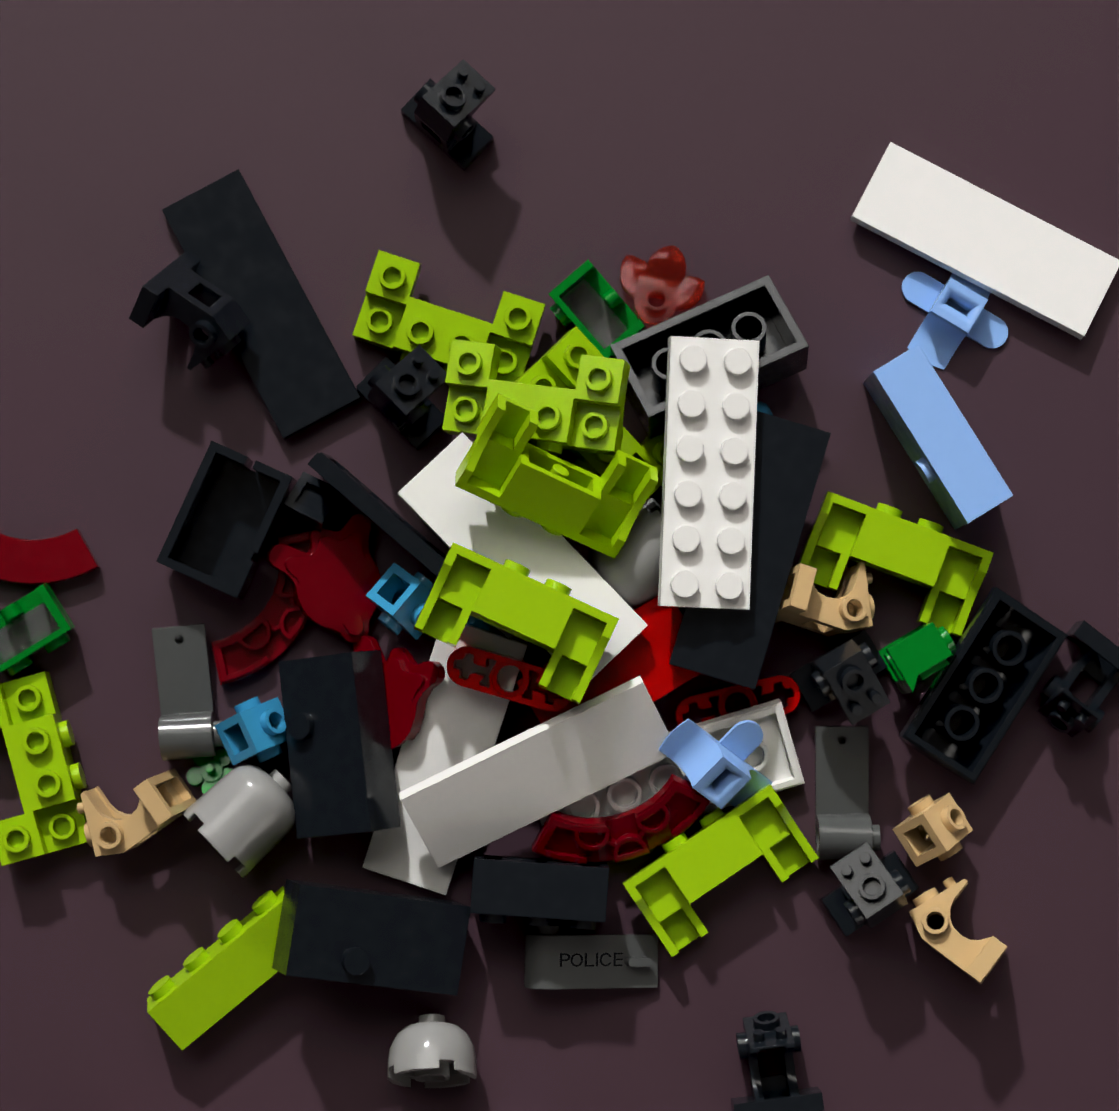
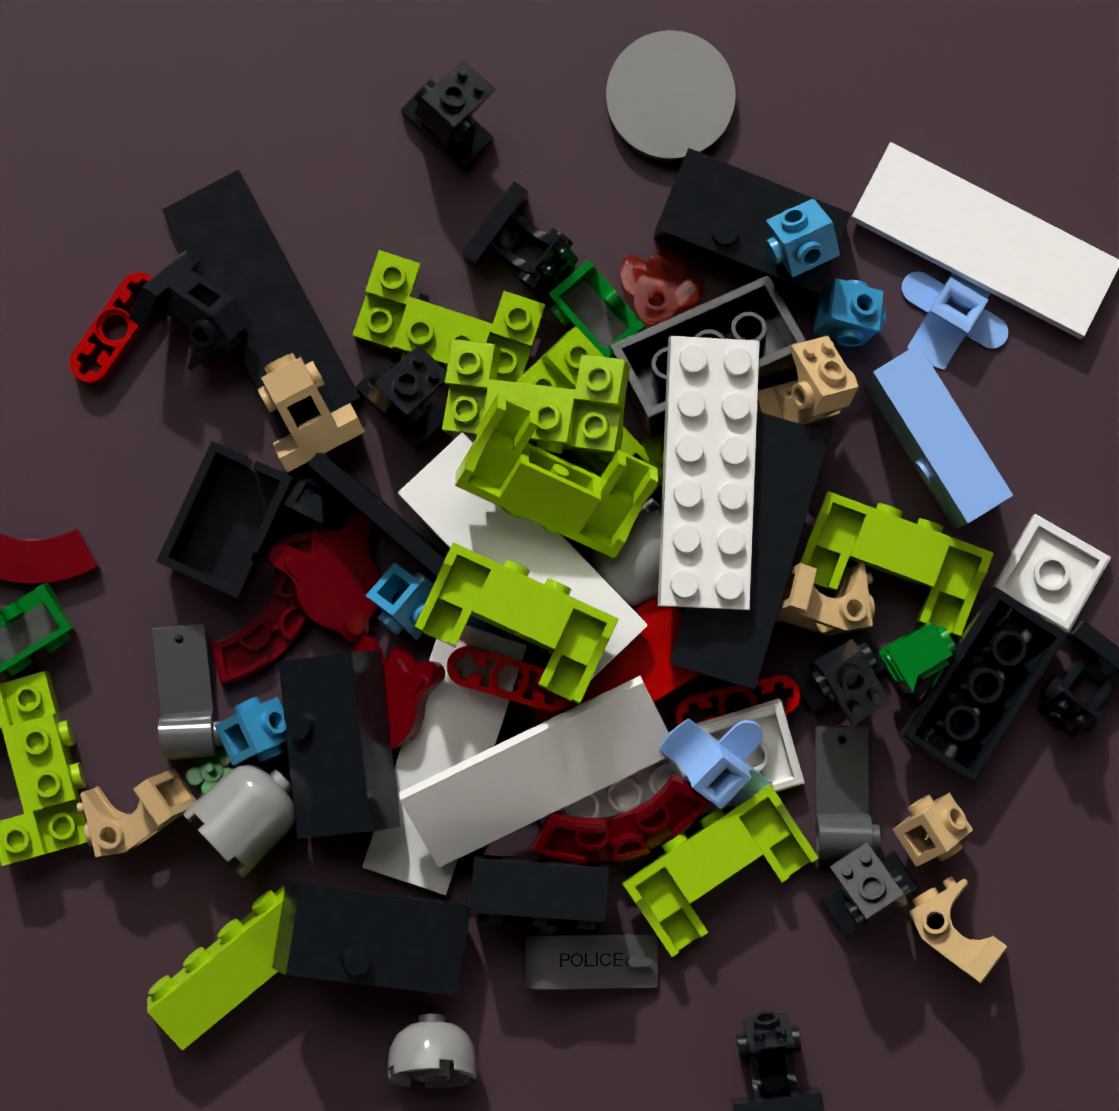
none -> red beam [69,272,153,385]
none -> tan tile [258,353,365,472]
none -> black tile [462,181,578,293]
none -> light grey tile [606,30,736,162]
none -> black brick [654,148,851,302]
none -> tan tile [757,336,859,425]
none -> dark azure brick [765,198,840,277]
none -> dark azure brick [813,278,886,347]
none -> white tile [990,514,1111,633]

